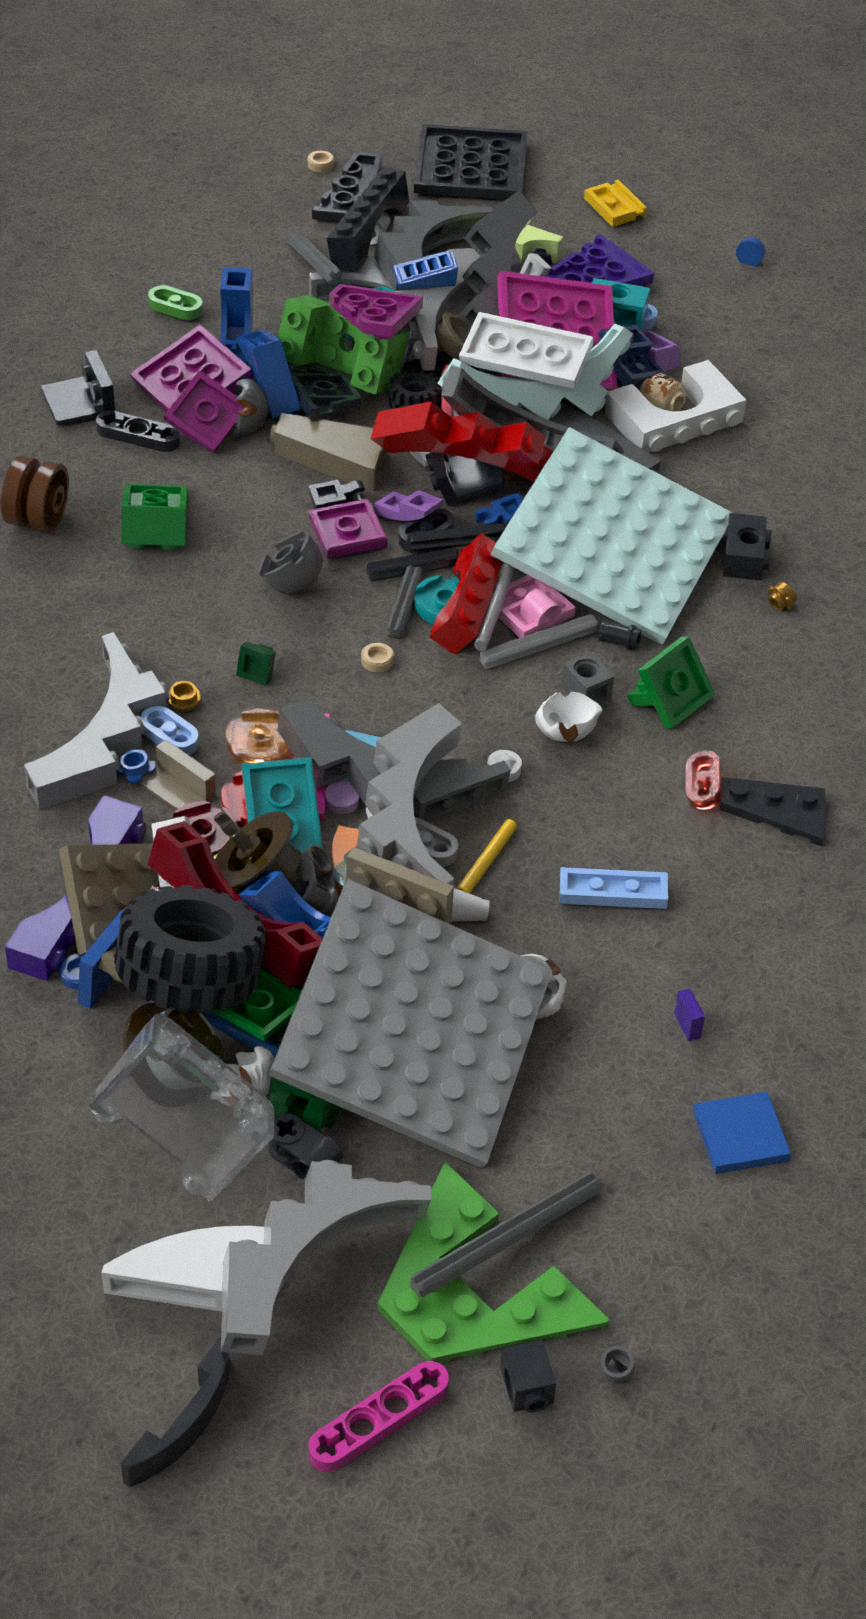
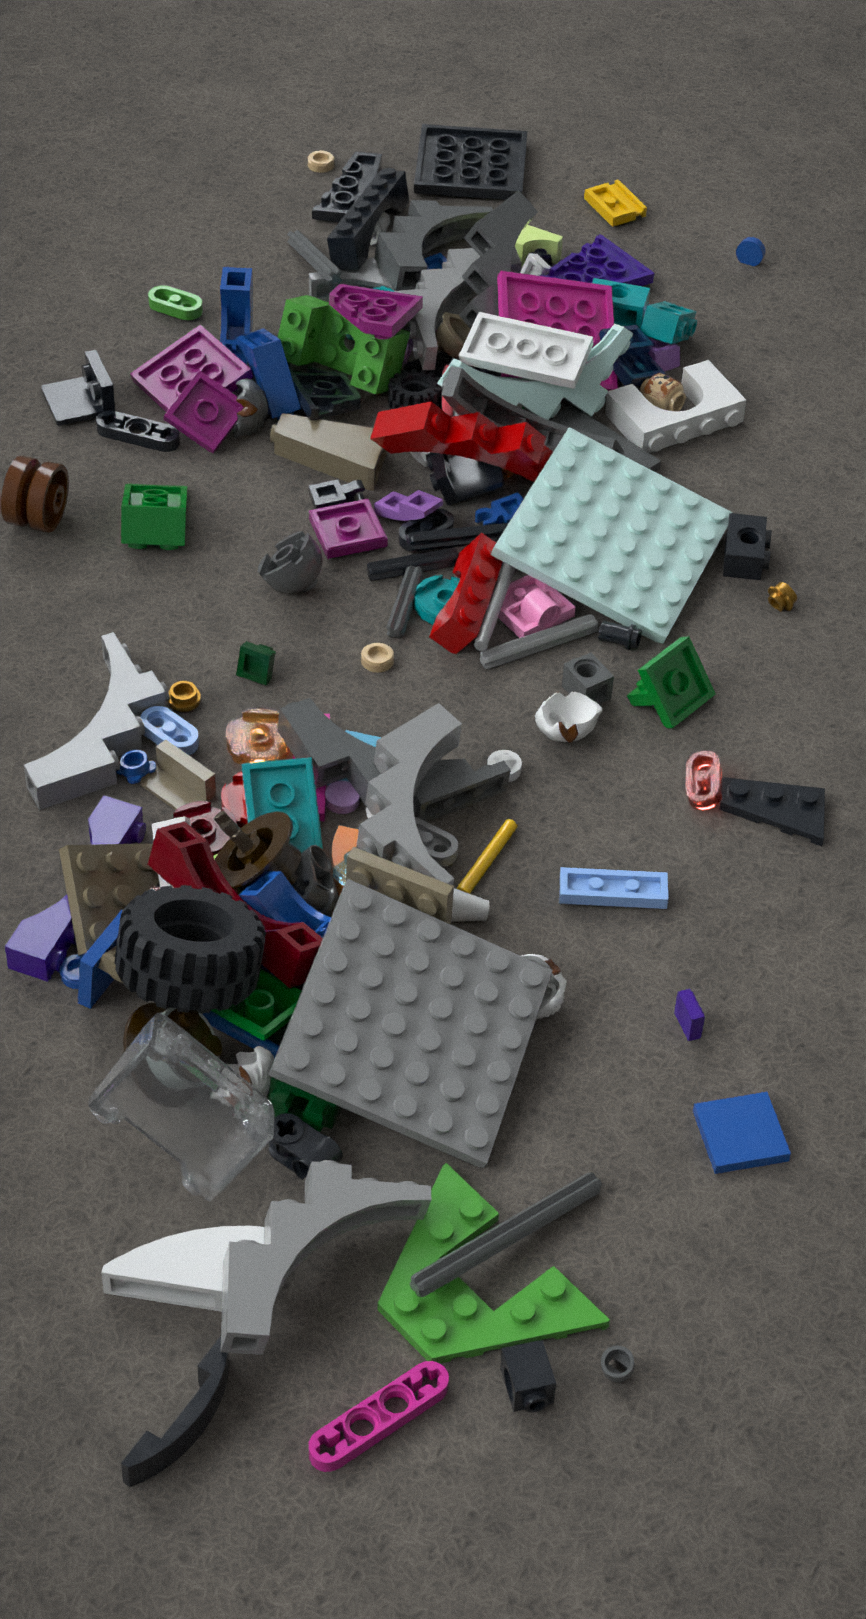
blue slope [393,251,458,289] -> none
none -> teal brick [640,301,697,344]

